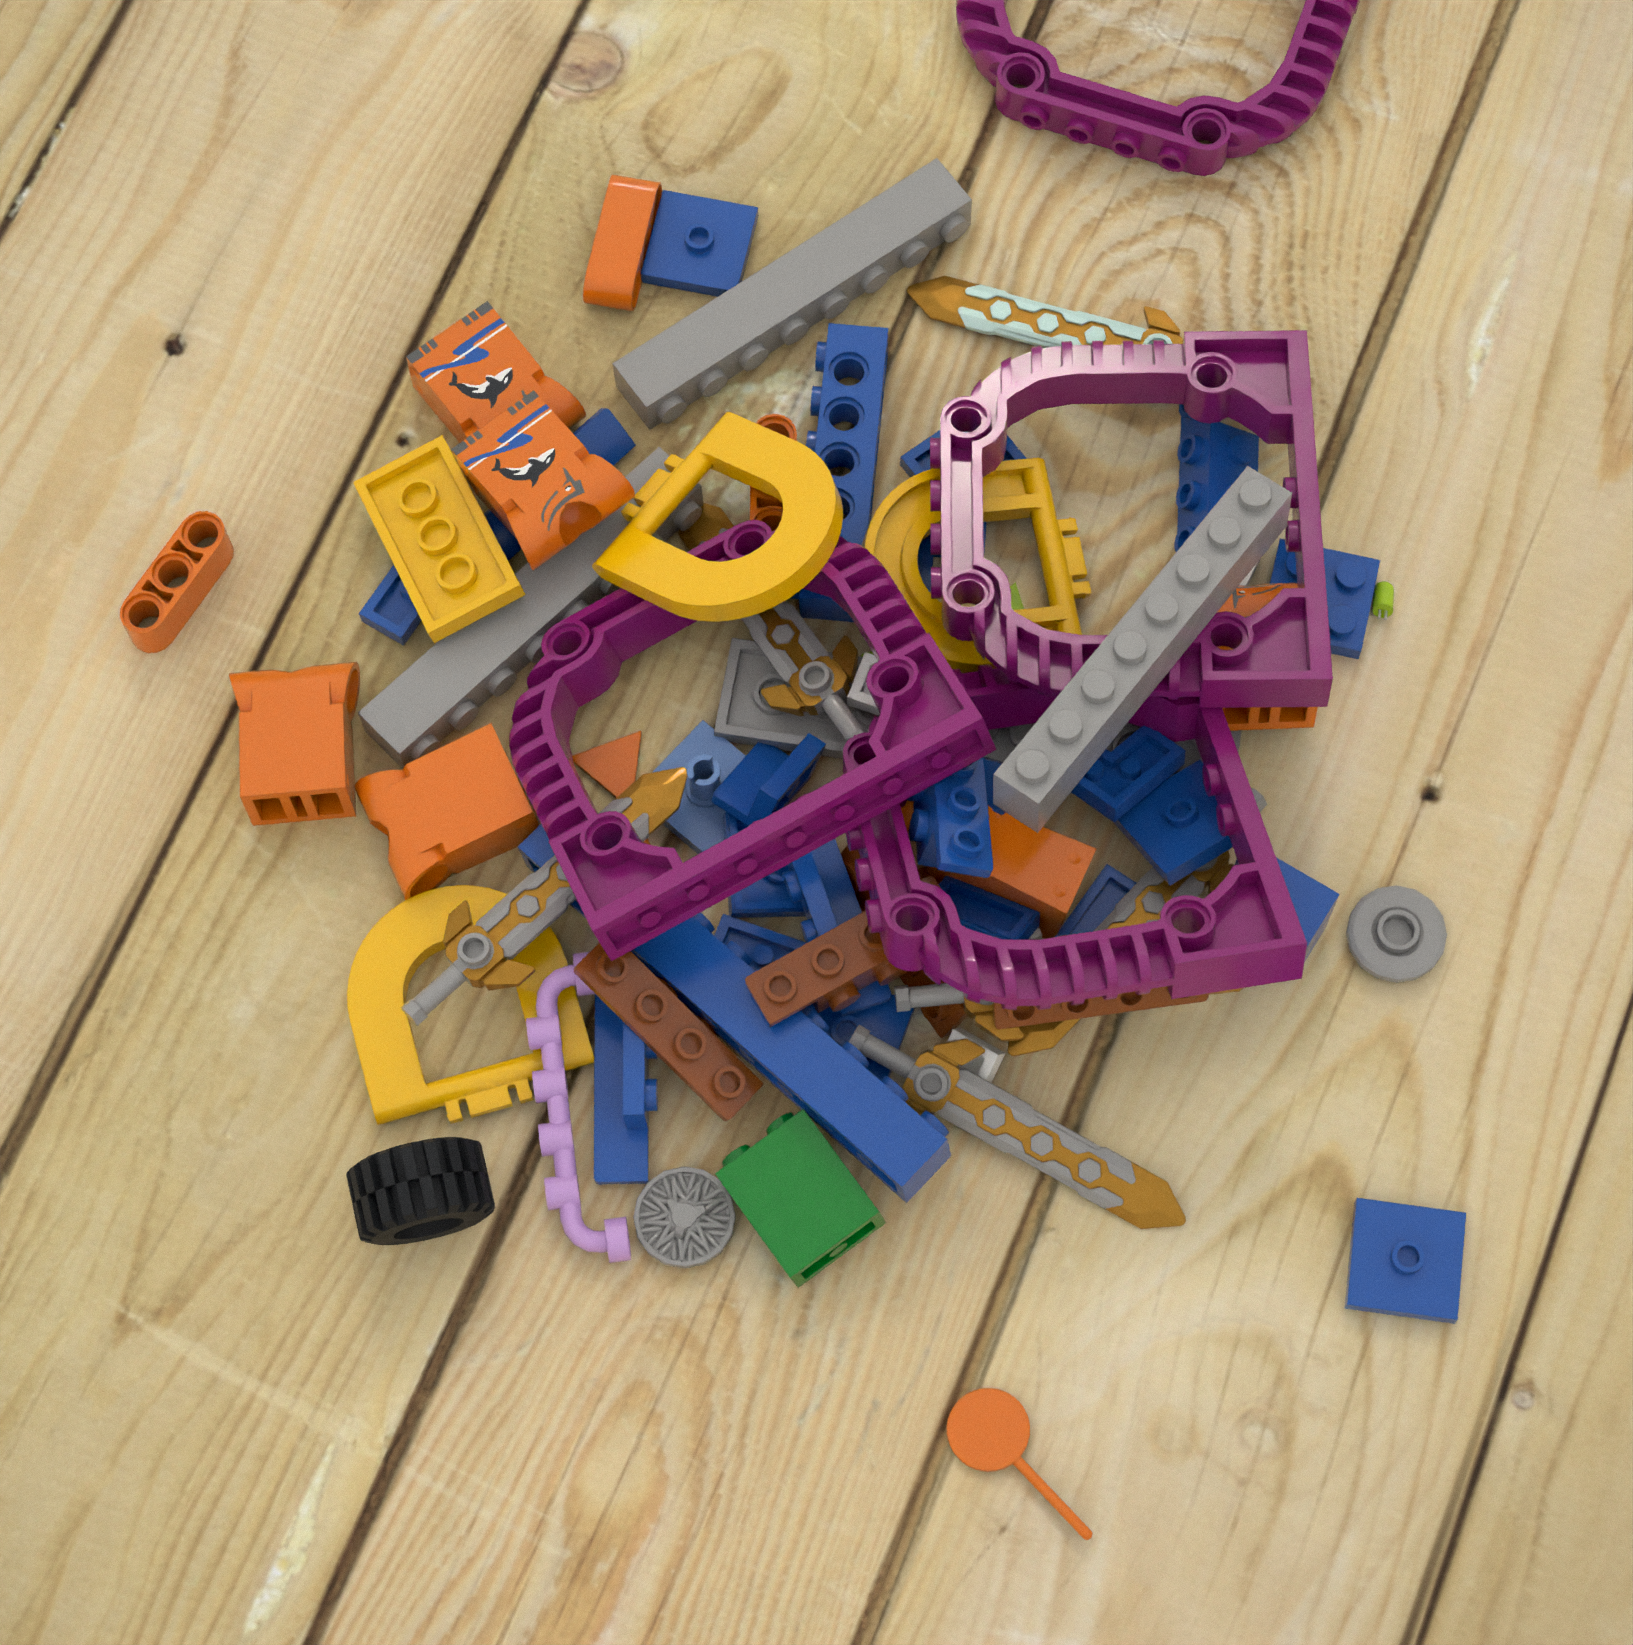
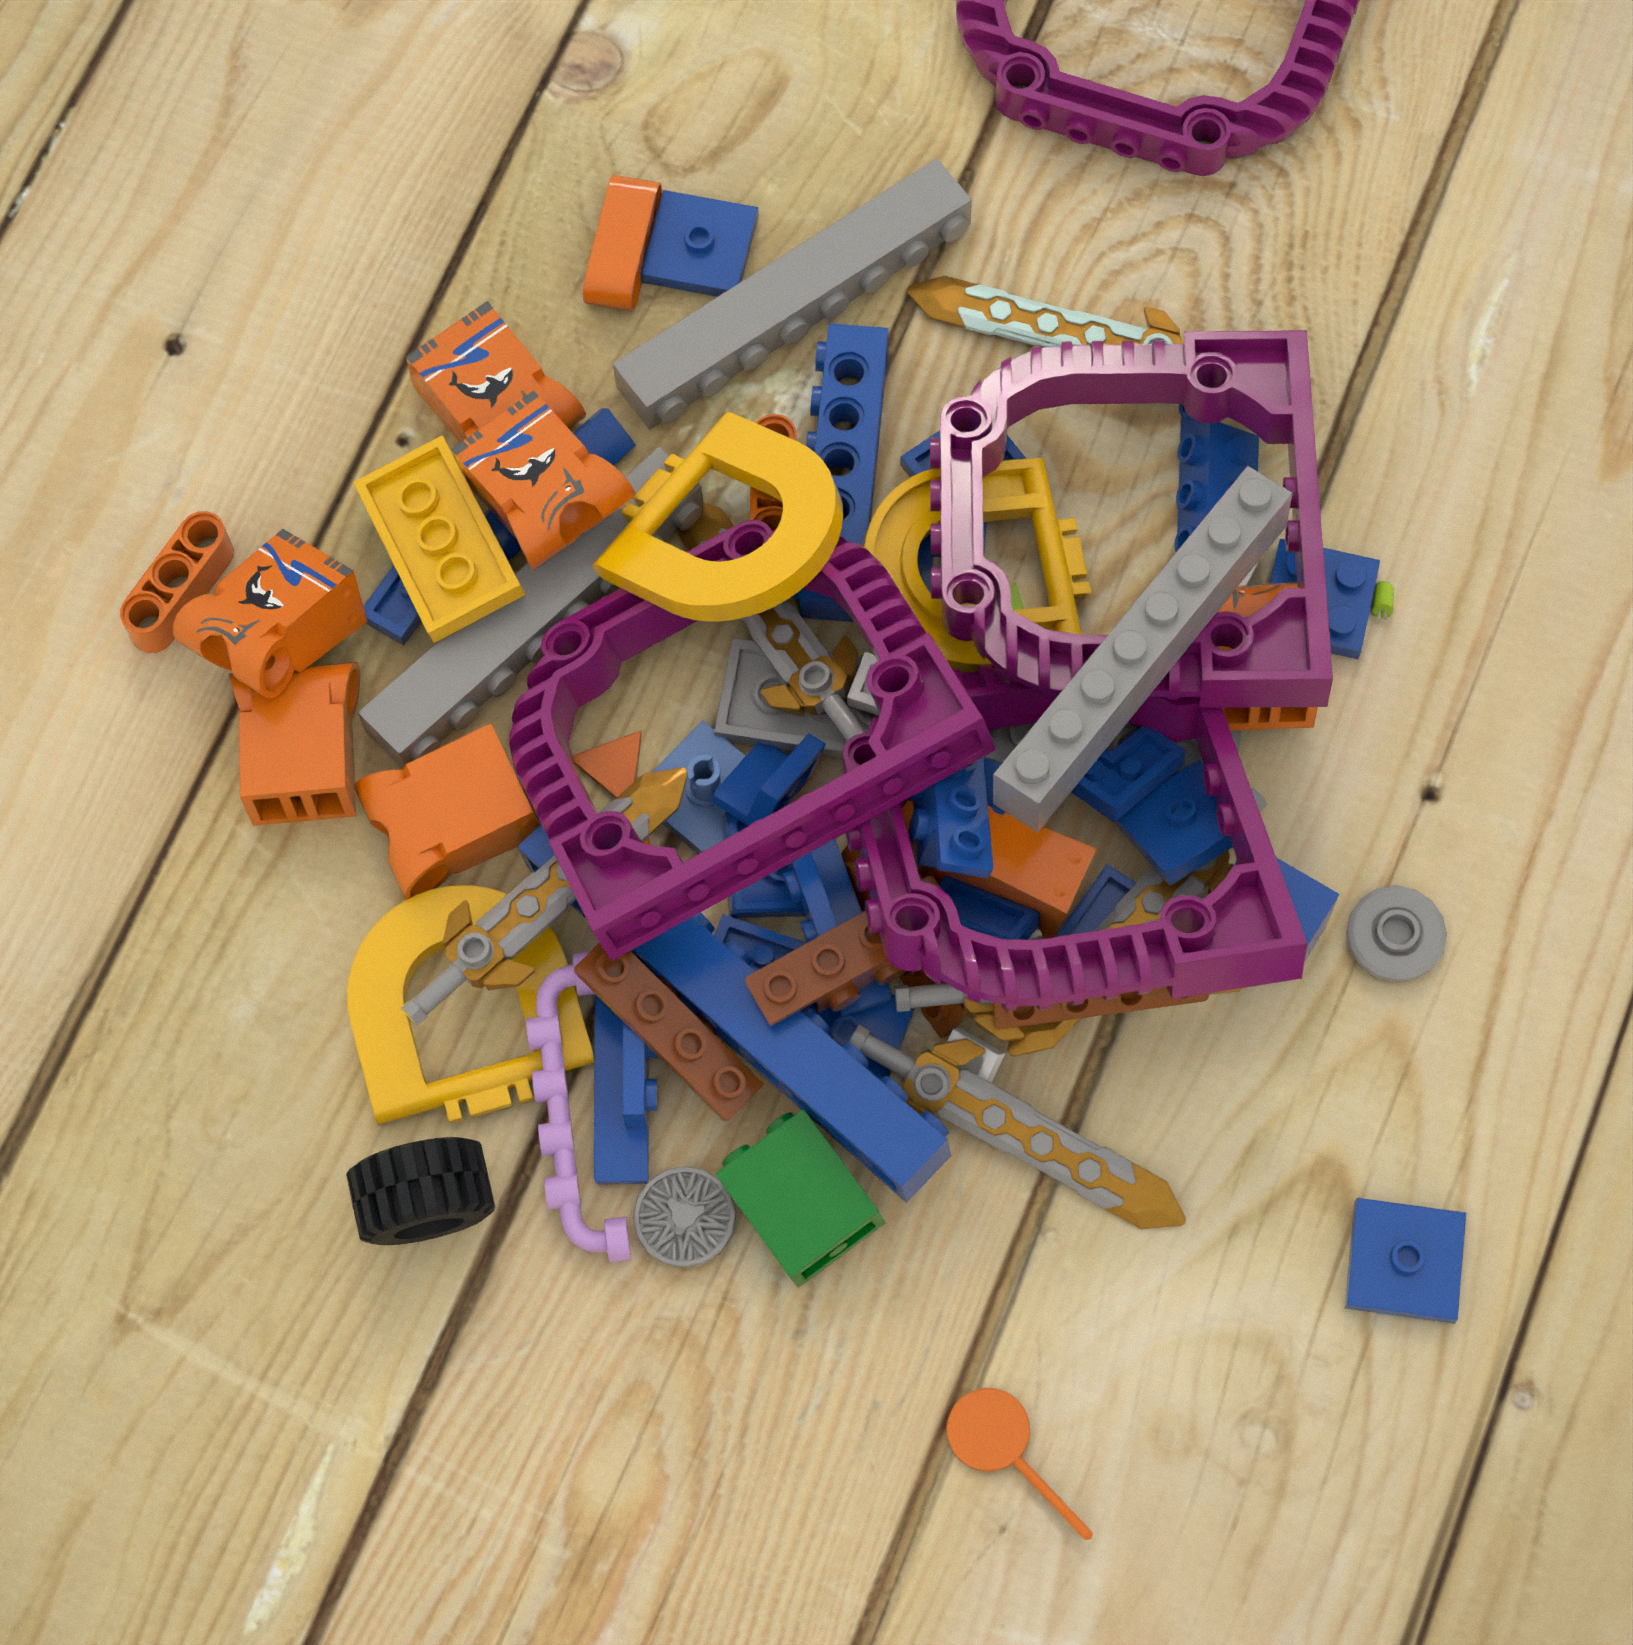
none -> orange piece [172,529,367,699]

